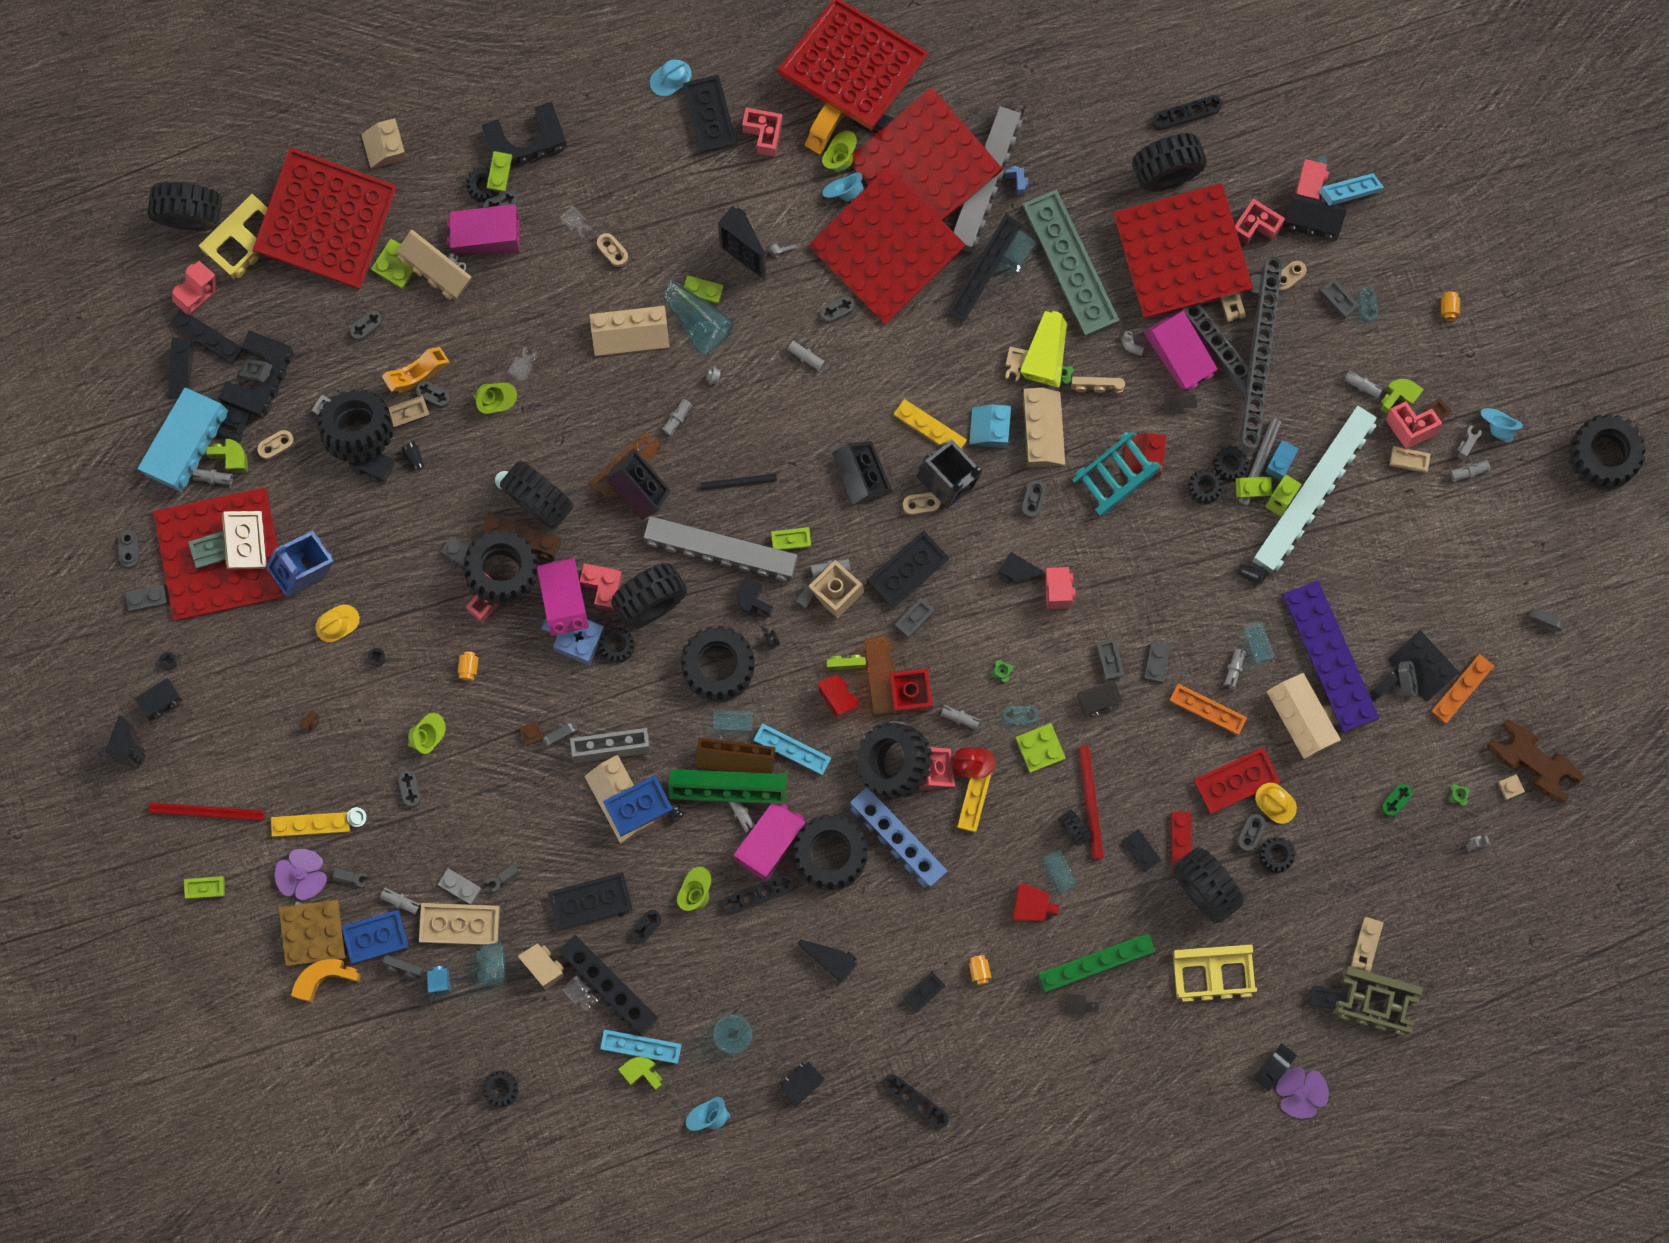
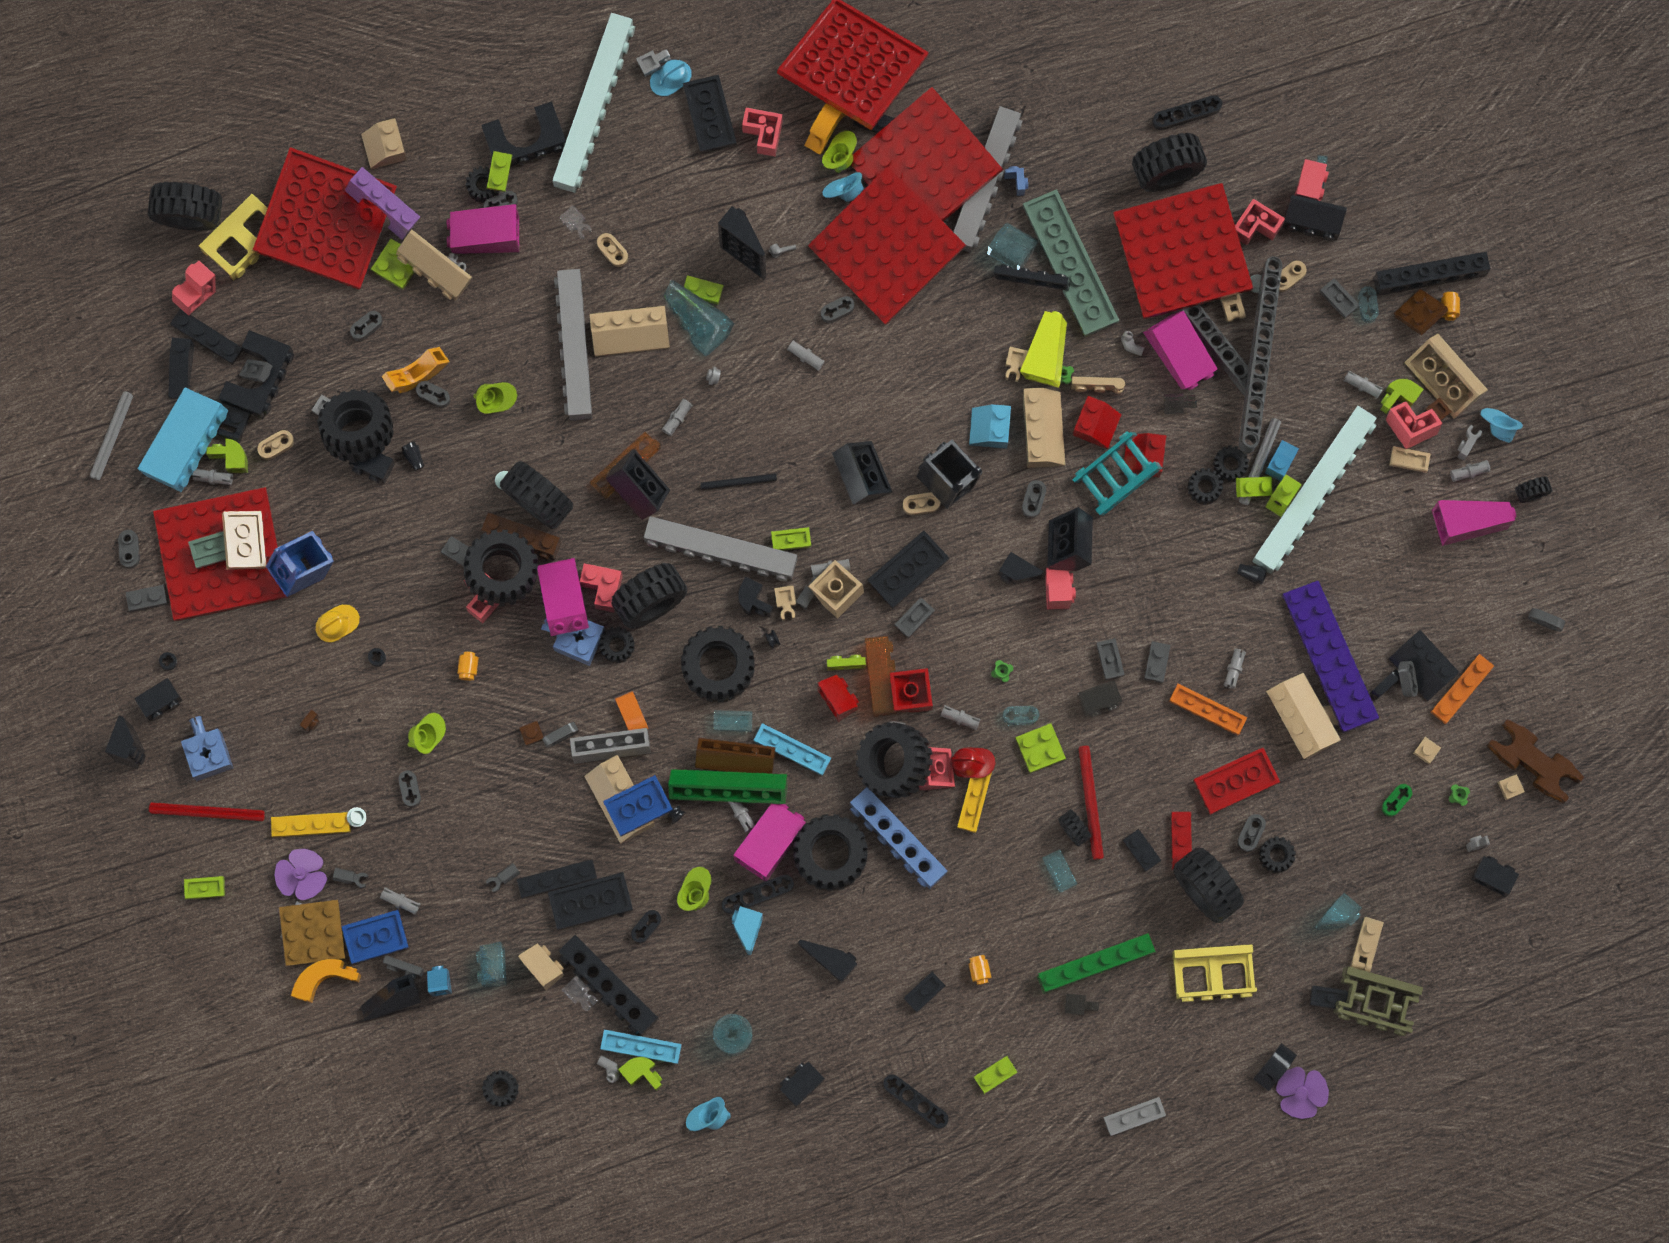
tan plate [388,395,429,427] -> none
tan plate [419,903,500,946] -> none
light grey plate [438,868,481,905] -> none
clear plate [507,347,537,382] -> none
yellow plate [894,399,967,449] -> none
black plate [948,214,1023,321] -> none
red torso [1012,883,1059,923] -> none
clear light blue plate [1243,622,1275,664] -> none
yellow piece [1255,783,1297,824] -> none
medium azure plate [1319,173,1384,206] -> none
black tyre [1569,414,1646,490] -> none
none -> light grey axle [90,391,133,480]
none -> medium blue brick [181,716,233,781]
none -> medium lavender arch [345,167,420,240]
none -> black slope [361,973,421,1021]
none -> black plate [517,859,597,899]
none -> light aqua brick [553,13,635,193]
none -> light grey brick [554,269,592,420]
none -> light grey arm [597,1055,620,1083]
none -> orange slope [615,691,649,730]
none -> light grey plate [636,49,671,77]
none -> medium azure slope [732,906,763,955]
none -> tan plate [774,586,796,621]
none -> lime plate [974,1056,1018,1094]
none -> black plate [994,265,1070,291]
none -> black slope [1047,507,1093,571]
none -> red slope [1073,396,1122,449]
none -> light grey plate [1103,1097,1166,1136]
none -> clear light blue slope [1314,893,1362,930]
none -> black brick [1373,252,1491,296]
none -> reddish brown plate [1394,289,1448,336]
none -> tan slope [1404,334,1488,419]
none -> tan plate [1413,737,1441,764]
none -> dark pink slope [1431,500,1516,546]
none -> black brick [1470,856,1519,897]
none -> black tyre [1515,476,1553,503]

